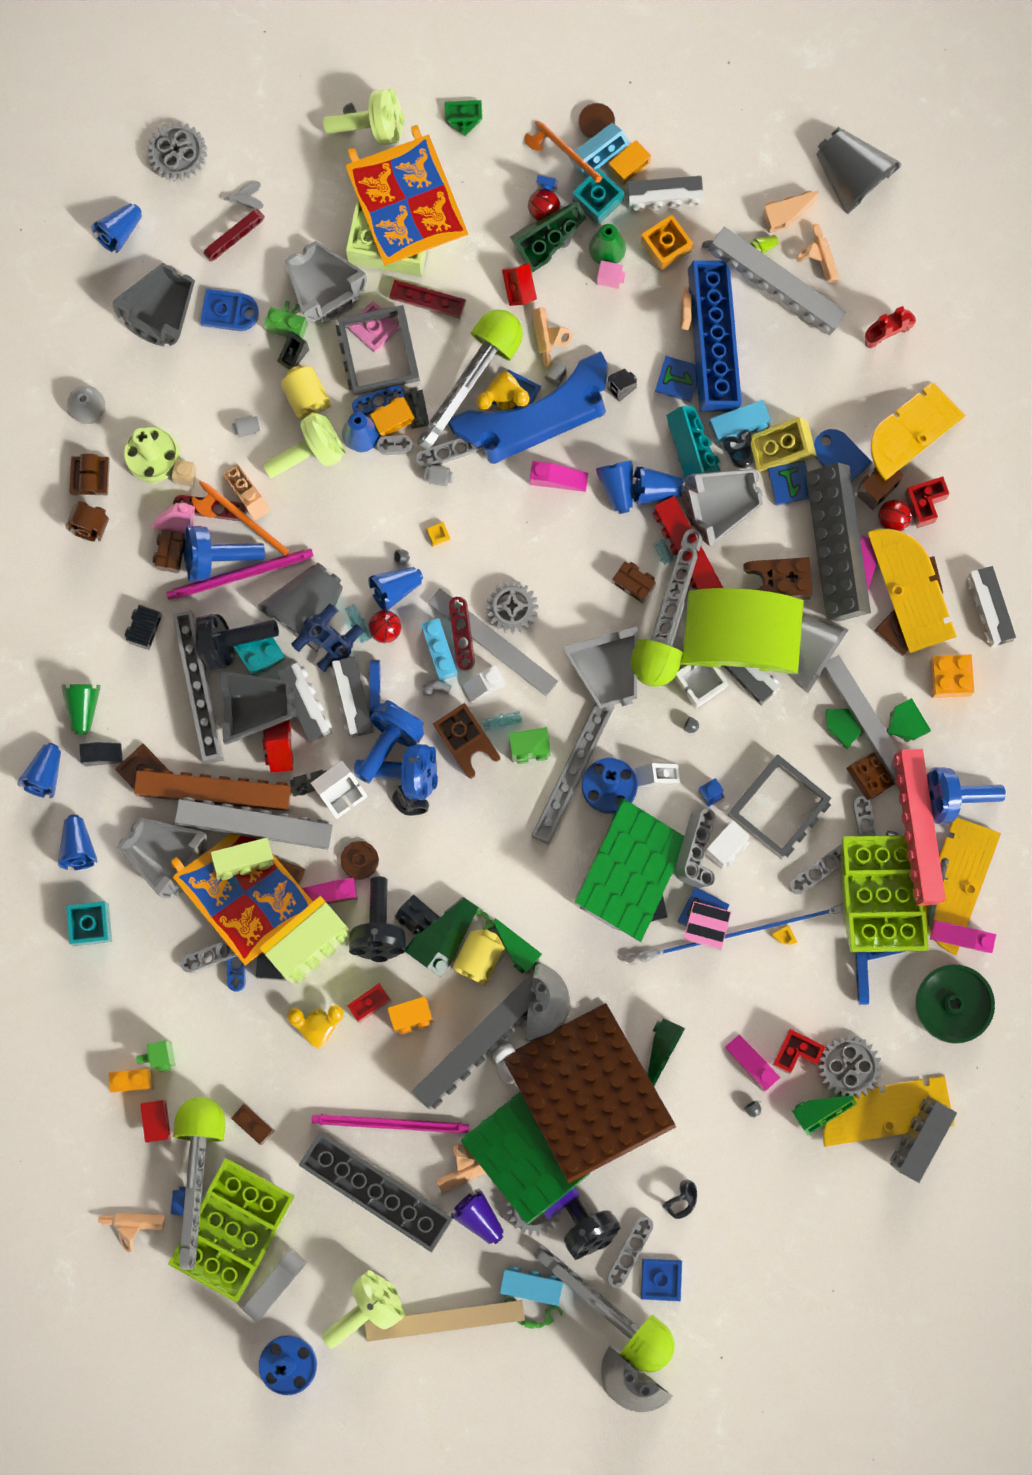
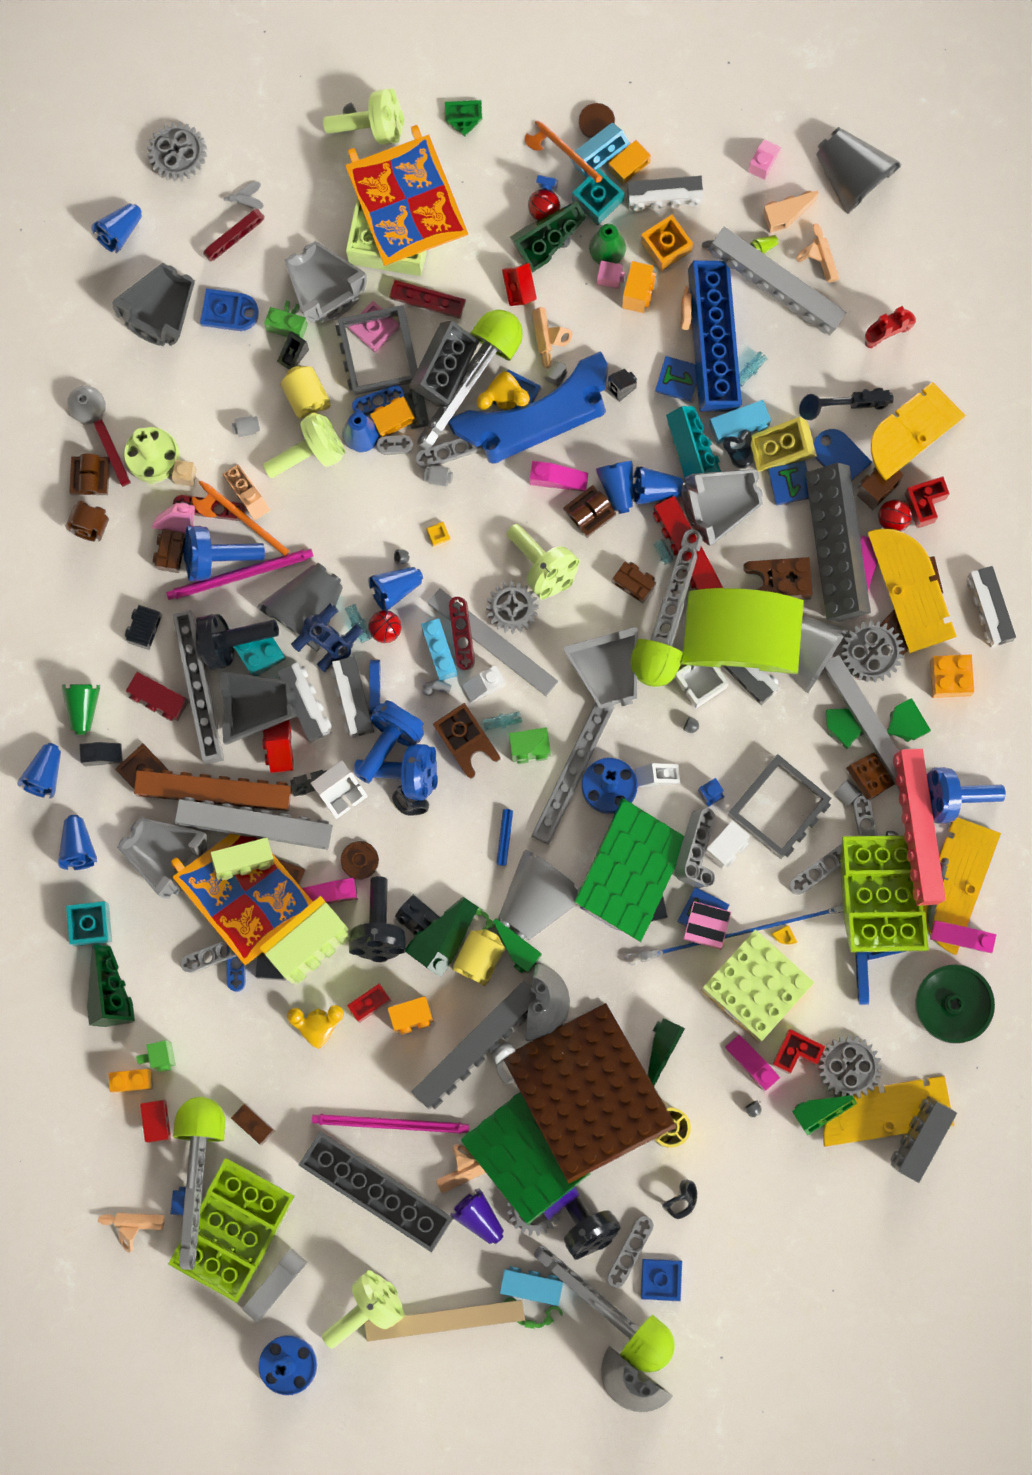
none -> dark green wedge [87,944,135,1027]
none -> dark red beam [93,419,131,487]
none -> dark red brick [126,672,189,721]
none -> dark grey brick [409,320,480,407]
none -> blue axle [496,809,513,866]
none -> light grey cone [499,850,580,940]
none -> yellowish green piece [507,524,580,600]
none -> reddish brown plate [563,485,616,538]
none -> light orange brick [622,261,656,313]
none -> light yellow cylinder [654,1108,691,1148]
none -> yellowish green piece [701,929,815,1043]
none -> clear light blue pin [739,351,768,387]
none -> bright pink slope [748,140,781,180]
none -> black piece [799,388,894,421]
none -> light grey brick [834,779,861,807]
none -> light grey gear [842,620,904,683]

